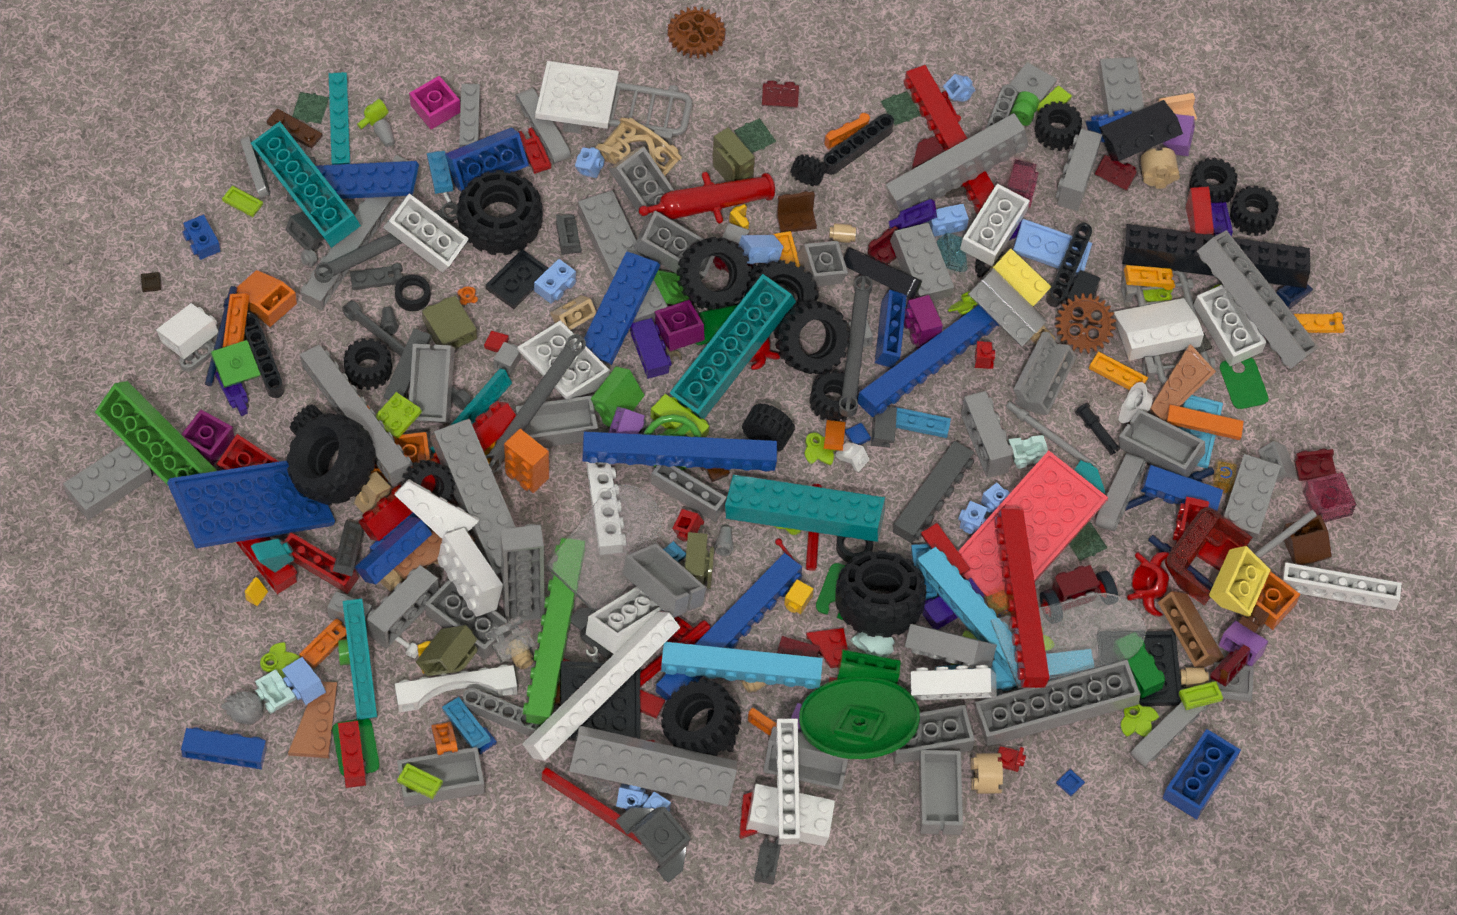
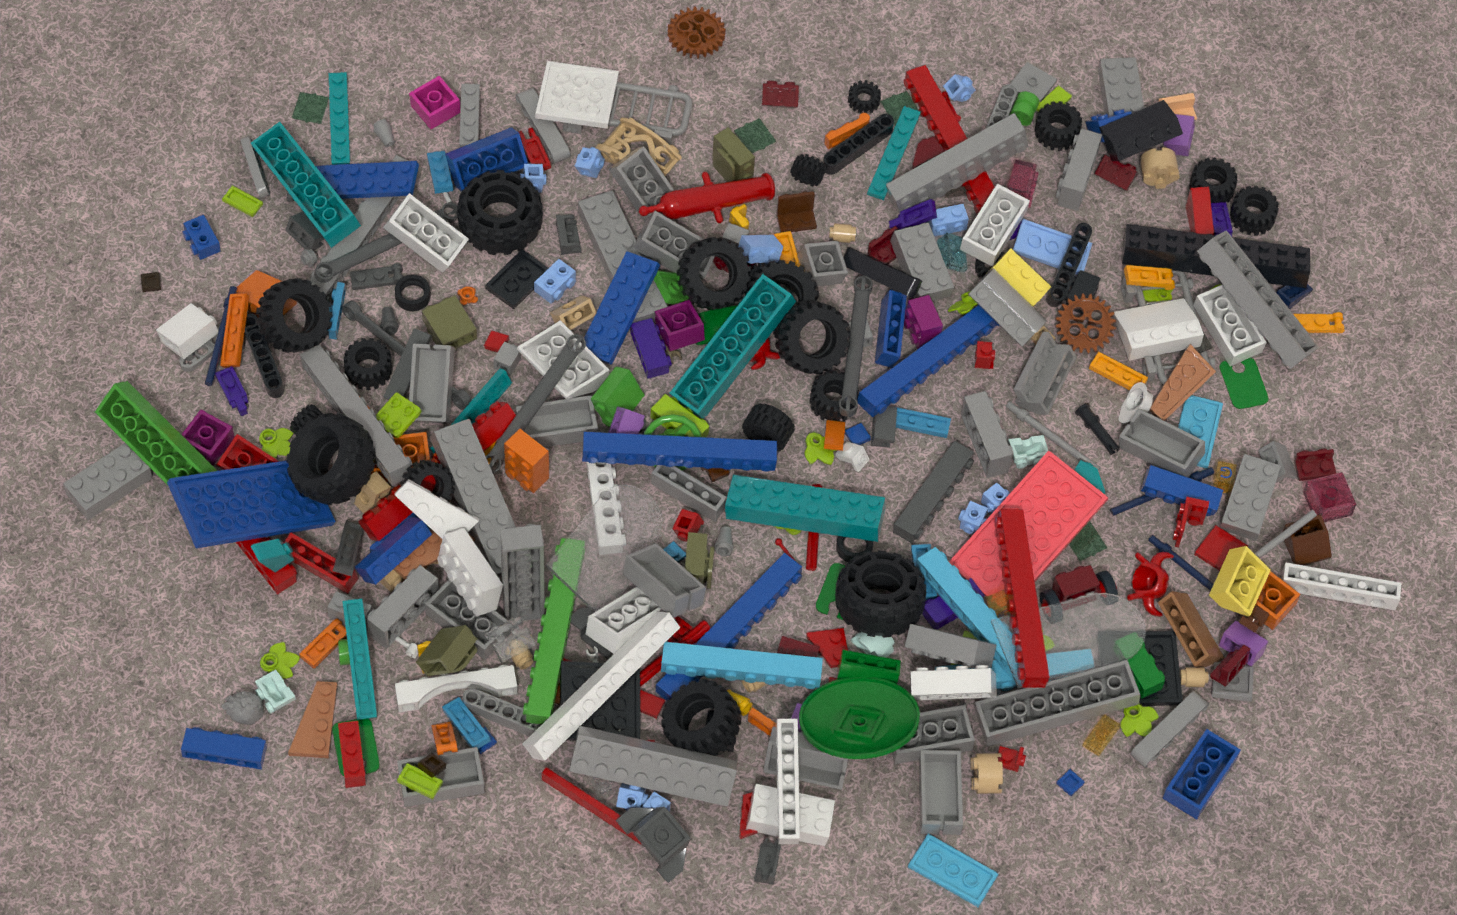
bright green plate [211,340,261,388] -> none
yellow slope [244,577,268,606] -> none
reddish brown plate [267,108,322,149] -> none
light blue brick [282,657,326,705] -> none
lime piece [357,99,389,129] -> none
yellow brick [784,580,814,614] -> none
red tile [921,523,970,576] -> none
light grey beam [1095,453,1146,532] -> none
clear red windscreen [1165,507,1253,606] -> none
orange tile [1166,405,1244,440] -> none
lime tile [1178,681,1223,710] -> none
none -> black tyre [256,278,332,353]
none -> lime plate [259,428,293,459]
none -> dark azure plate [326,282,346,340]
none -> dark brown tile [417,753,447,778]
none -> light blue brick [520,164,546,192]
none -> yellow cone [727,689,753,716]
none -> black tyre [848,80,881,114]
none -> teal plate [867,106,921,200]
none -> medium azure tile [908,834,999,907]
none -> clear yellow plate [1082,714,1121,756]

